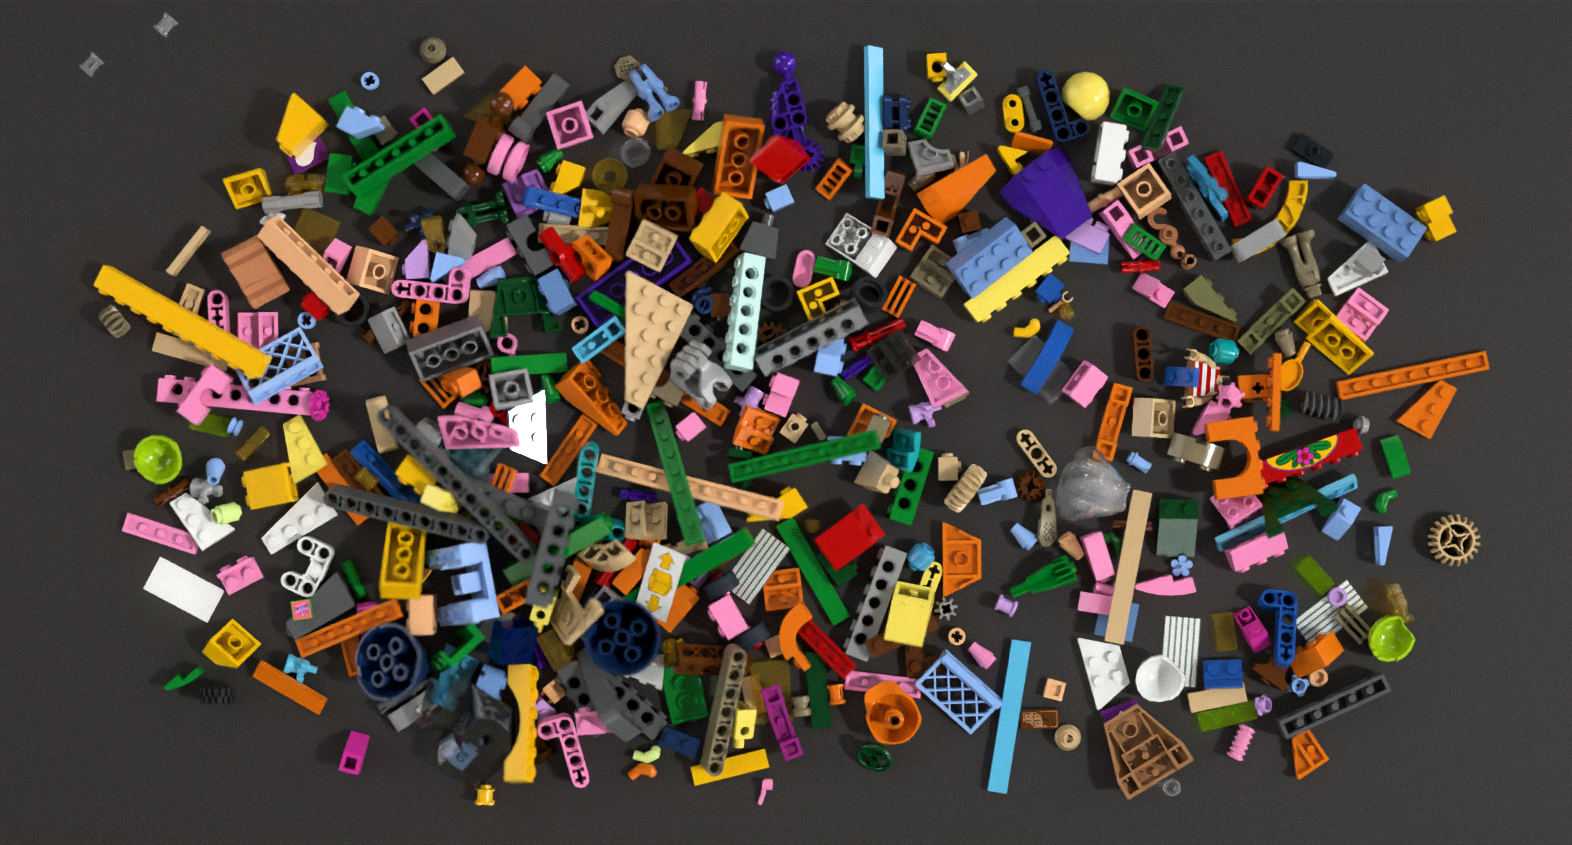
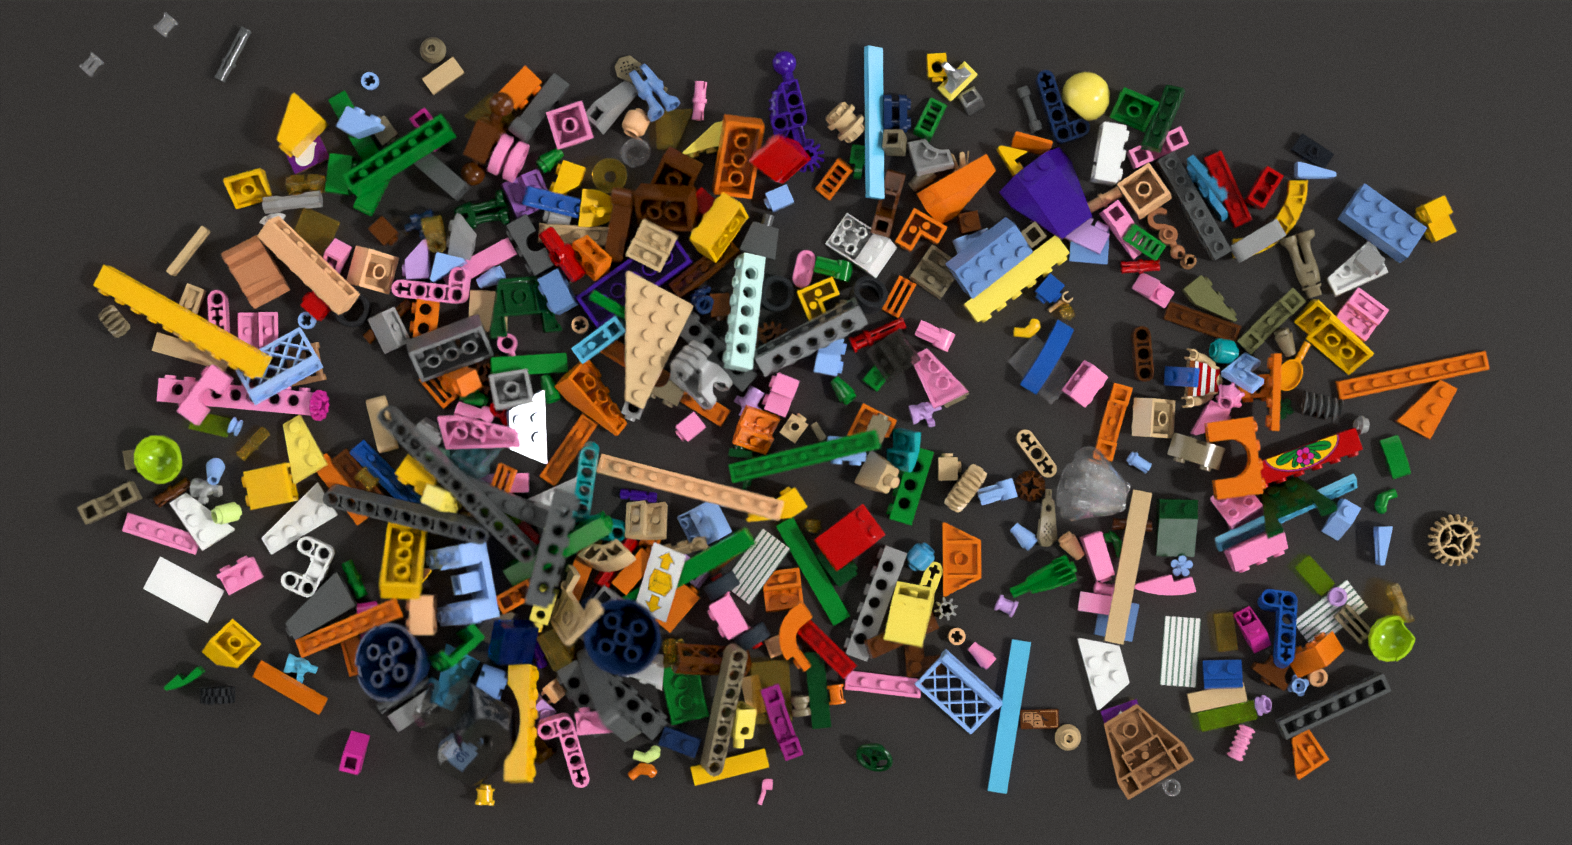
tile [291,599,314,621] -> none
green tile [646,399,705,546] -> none
dark purple axle [841,353,875,380] -> none
orange piece [864,680,922,745] -> none
yellow plate [1002,94,1024,133] -> none
light nougat tile [1042,678,1066,702] -> none
white cylinder [1135,655,1185,702] -> none
none -> dark tan arch [77,481,143,525]
none -> dark grey pin [214,26,252,83]
none -> light blue tile [1221,352,1264,394]

